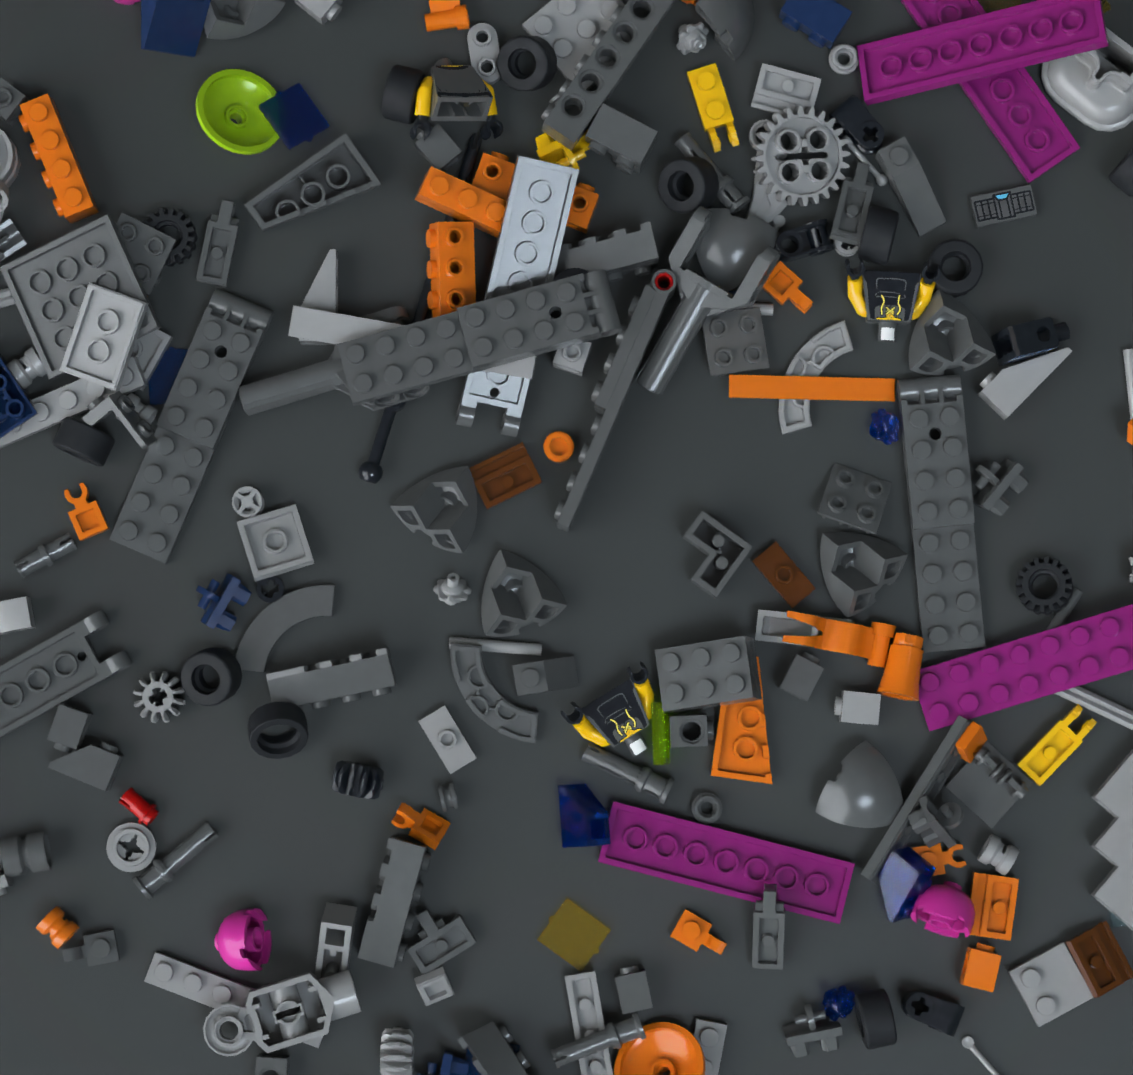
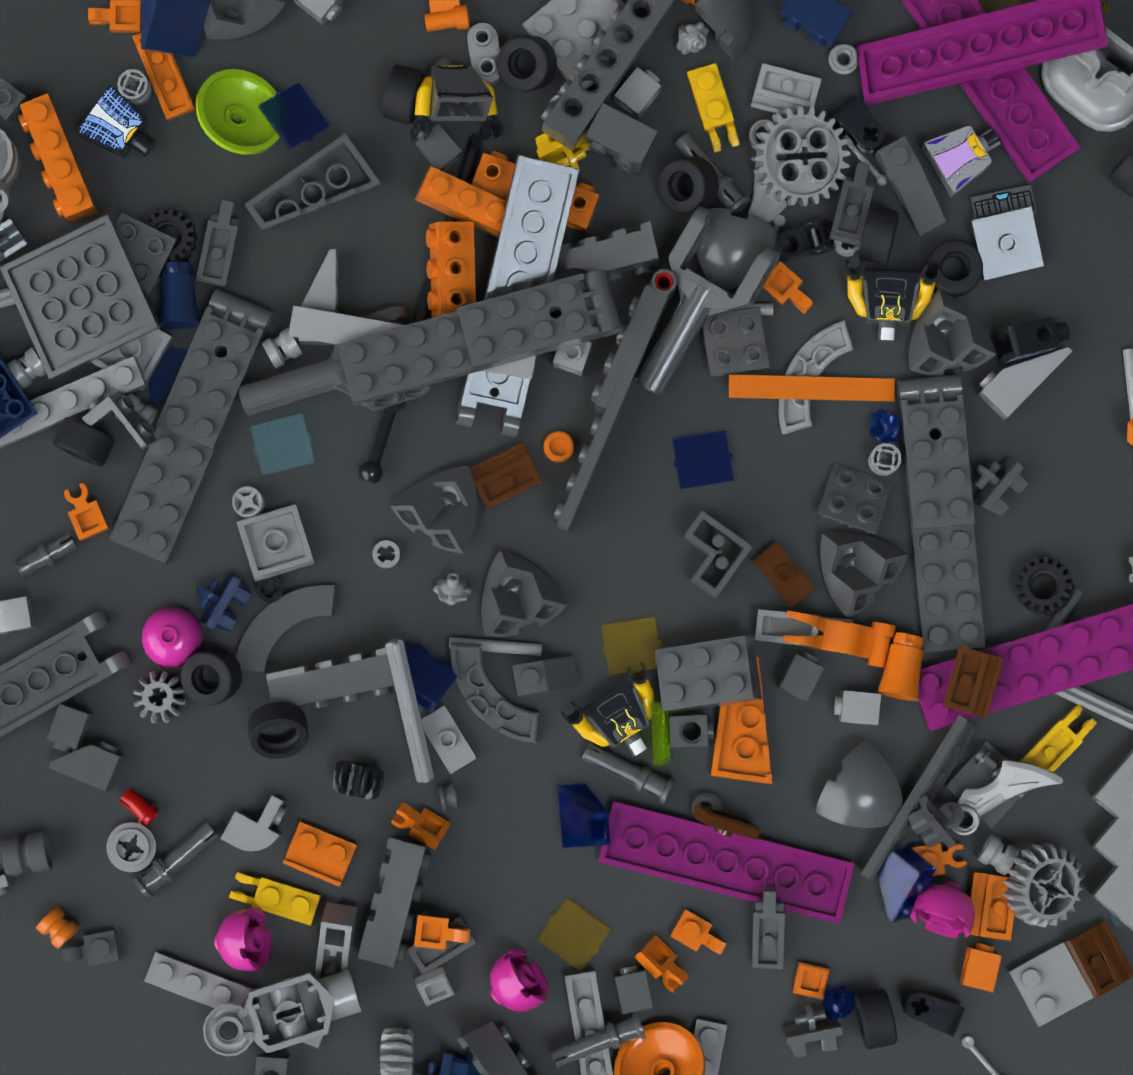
light grey tile [59,282,149,391] -> none
orange tile [955,721,988,763] -> none
none -> torso [76,85,155,158]
none -> orange plate [88,0,141,33]
none -> light grey wheel [117,69,152,105]
none -> orange tile [132,32,196,121]
none -> dark pink cylinder [142,607,204,668]
none -> dark blue plant [158,261,200,330]
none -> light grey brick [221,795,287,851]
none -> yellow hinge [229,872,321,926]
none -> clear light blue piece [250,413,315,476]
none -> light grey wheel [261,328,303,369]
none -> orange plate [283,821,358,887]
none -> light grey bush [372,540,400,568]
none -> light grey axle [385,638,434,783]
none -> clear blue slope [404,640,458,714]
none -> orange plate [414,914,471,950]
none -> dark pink cylinder [490,947,549,1012]
none -> clear yellow piece [601,617,662,676]
none -> light grey brick [614,67,661,120]
none -> orange plate [634,935,689,993]
none -> clear blue piece [672,431,734,490]
none -> reddish brown plate [693,804,761,840]
none -> orange tile [792,962,830,1000]
none -> light grey wheel [868,443,901,476]
none -> torso [921,126,1000,198]
none -> reddish brown plate [943,646,1004,719]
none -> light grey piece [952,760,1063,835]
none -> plate [970,205,1044,280]
none -> light grey gear [1003,842,1086,928]

